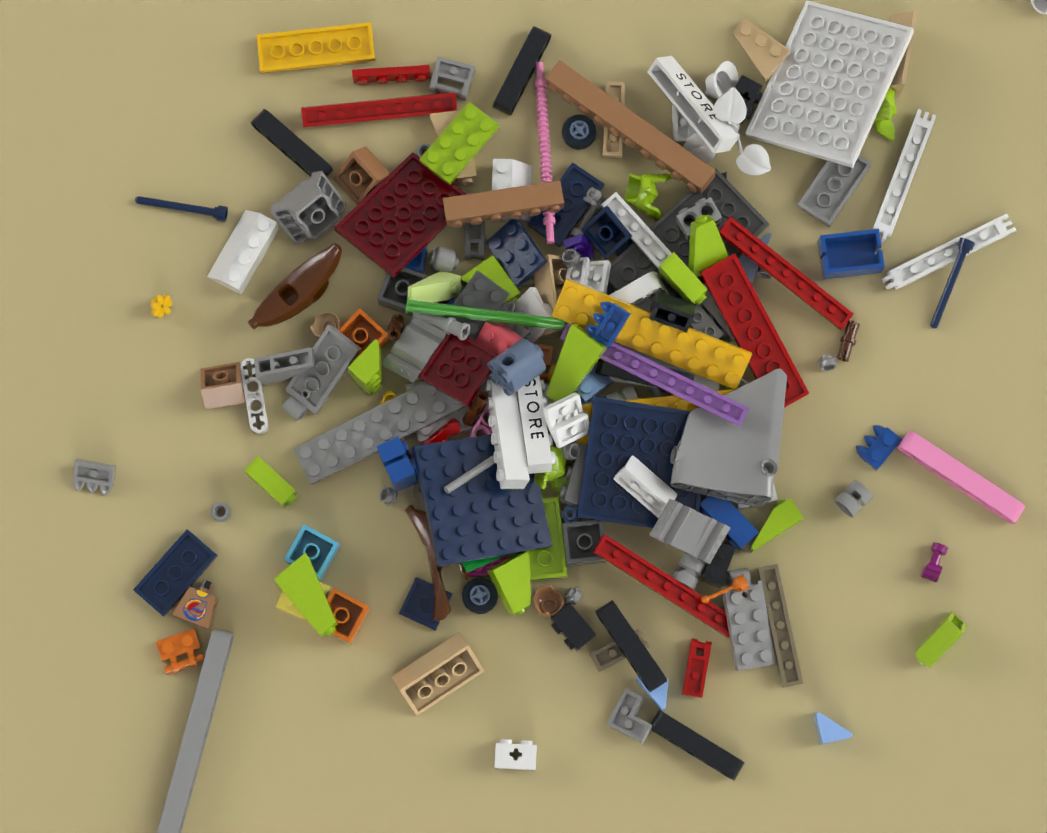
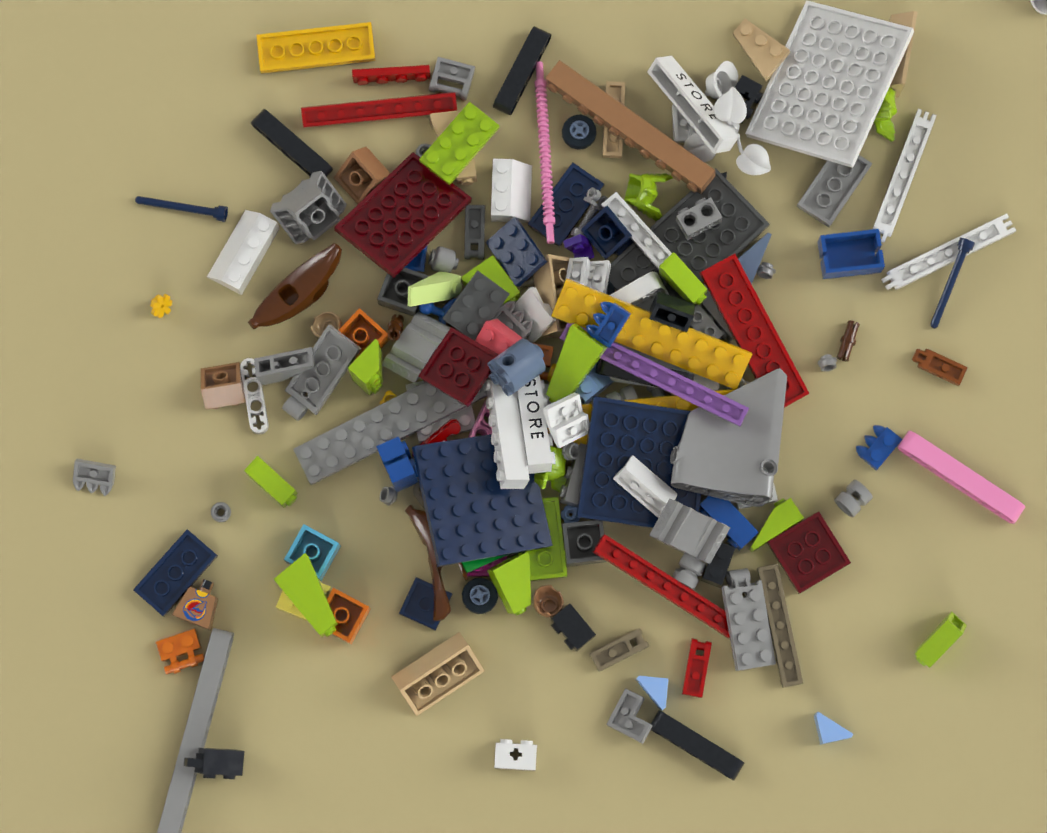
bright green axle [405,297,565,331] -> none
light grey pin [413,312,470,340] -> none
medium nougat brick [443,180,564,228] -> none
light grey bar [444,456,495,494] -> none
reddish brown pin [462,392,489,426] -> none
light grey plate [562,249,580,268] -> none
light grey plate [565,586,583,605] -> none
black beam [595,600,667,692] -> none
lime slope [688,214,729,277] -> none
orange hinge [701,574,750,604] -> none
red plate [719,216,853,330] -> none
magenta leg [921,542,948,582] -> none
none -> black hinge [184,748,245,779]
none -> dark red plate [767,511,851,594]
none -> dark orange hinge [912,349,968,386]

